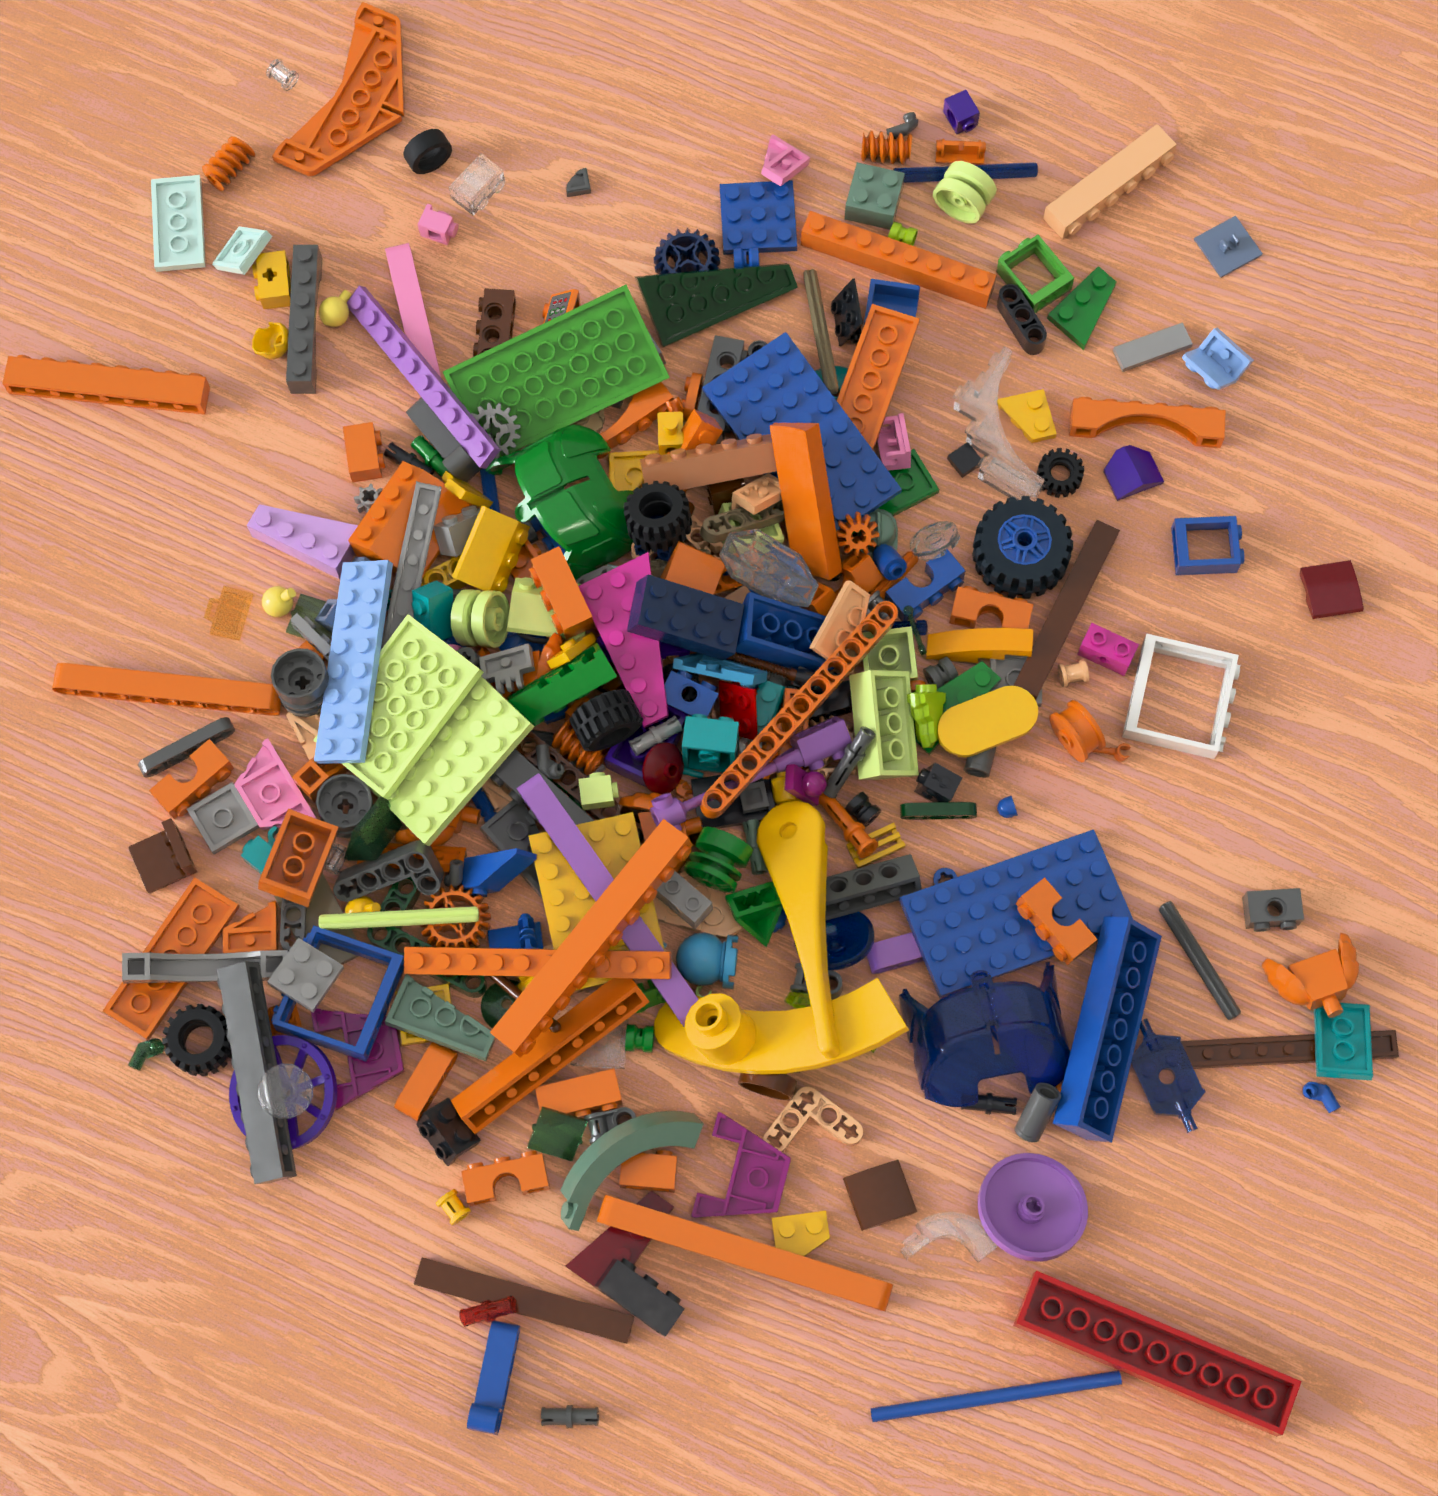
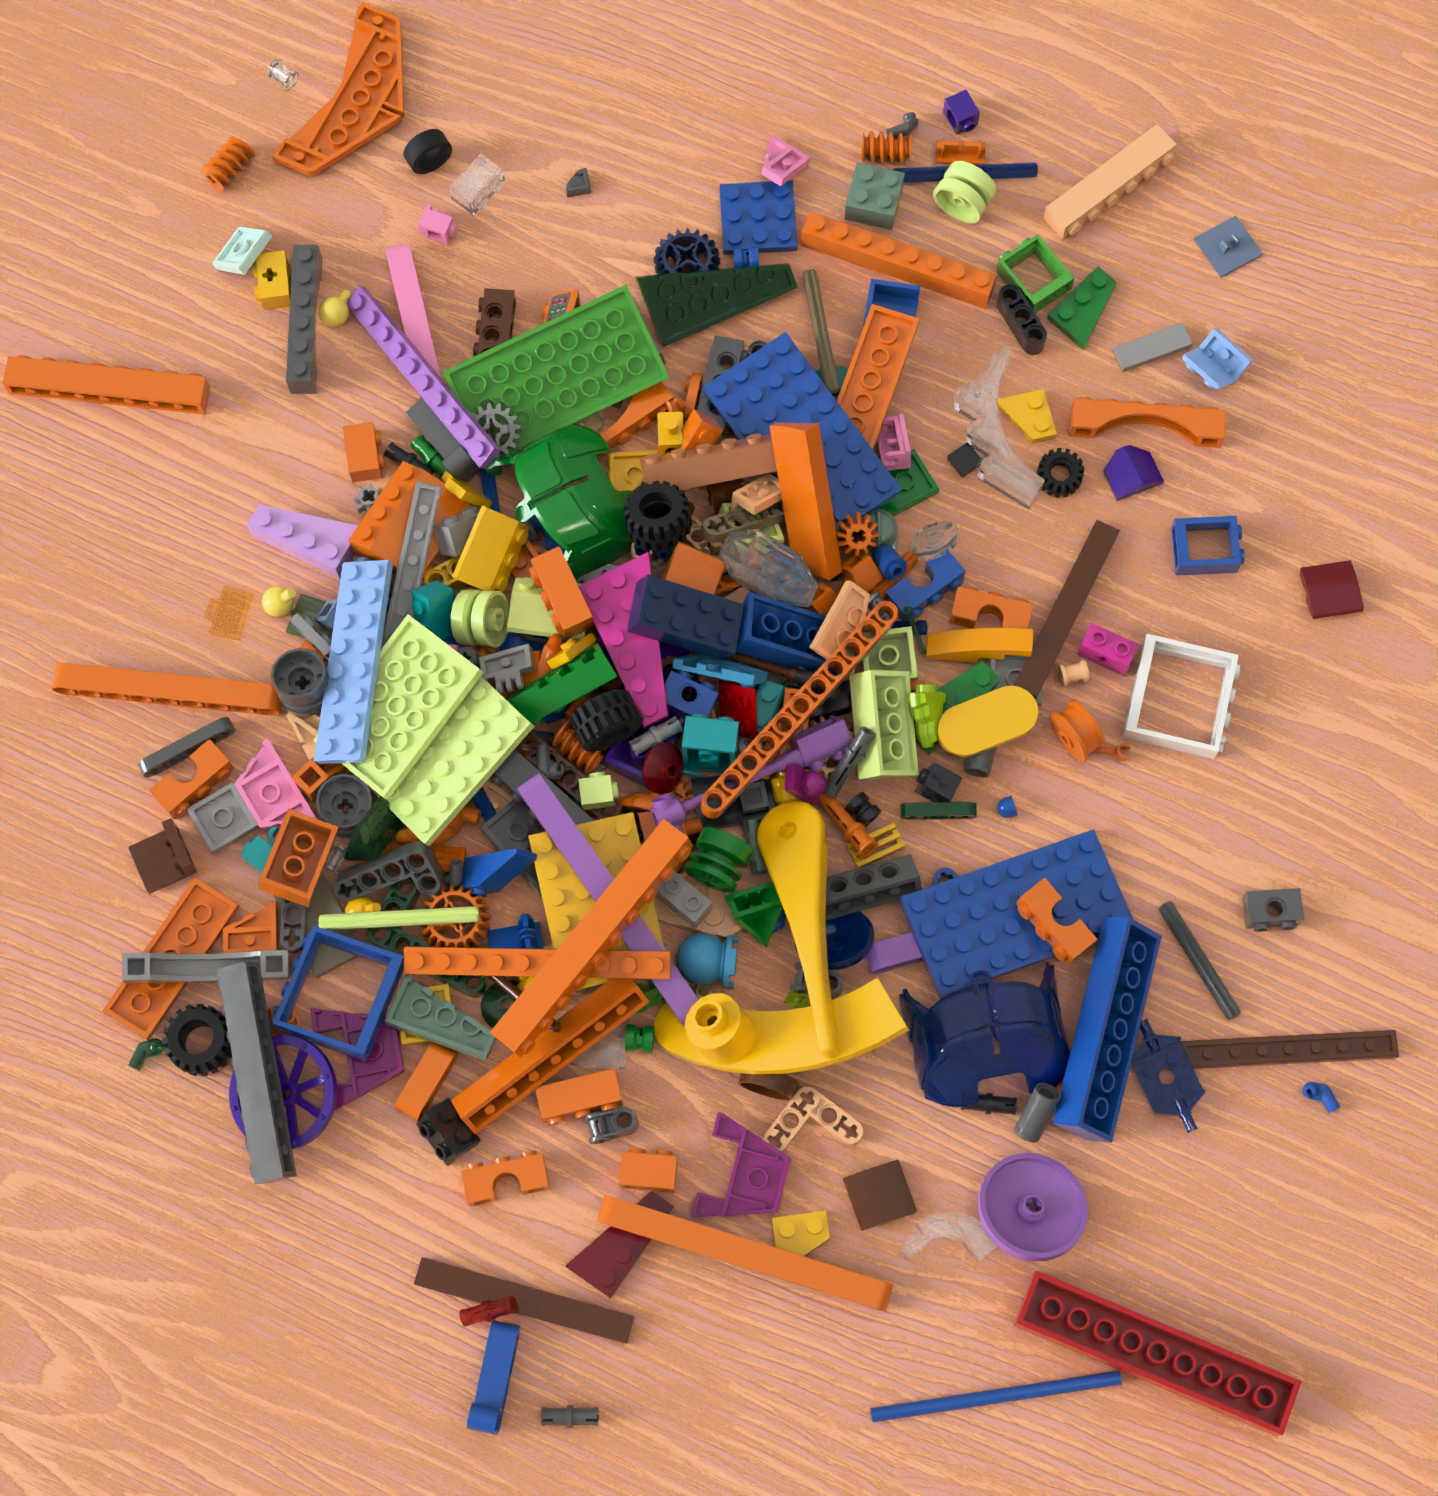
light aqua plate [151,175,206,272] -> none
yellow hair [252,322,289,360] -> none
clear tile [258,1063,313,1119] -> none
light grey plate [267,938,344,1013] -> none
yellow bush [435,1189,471,1226] -> none
clear green piece [527,1106,588,1161] -> none
sand green arch [560,1111,704,1231] -> none
black brick [594,1258,685,1337] -> none
black hinge [831,278,863,347] -> none
lime wheel [888,221,918,246] -> none
dark grey wheel [923,657,959,689] -> none
black wheel [972,496,1073,599] -> none
orange torso [1262,933,1359,1018] -> none
teal tile [1314,1003,1373,1080] -> none

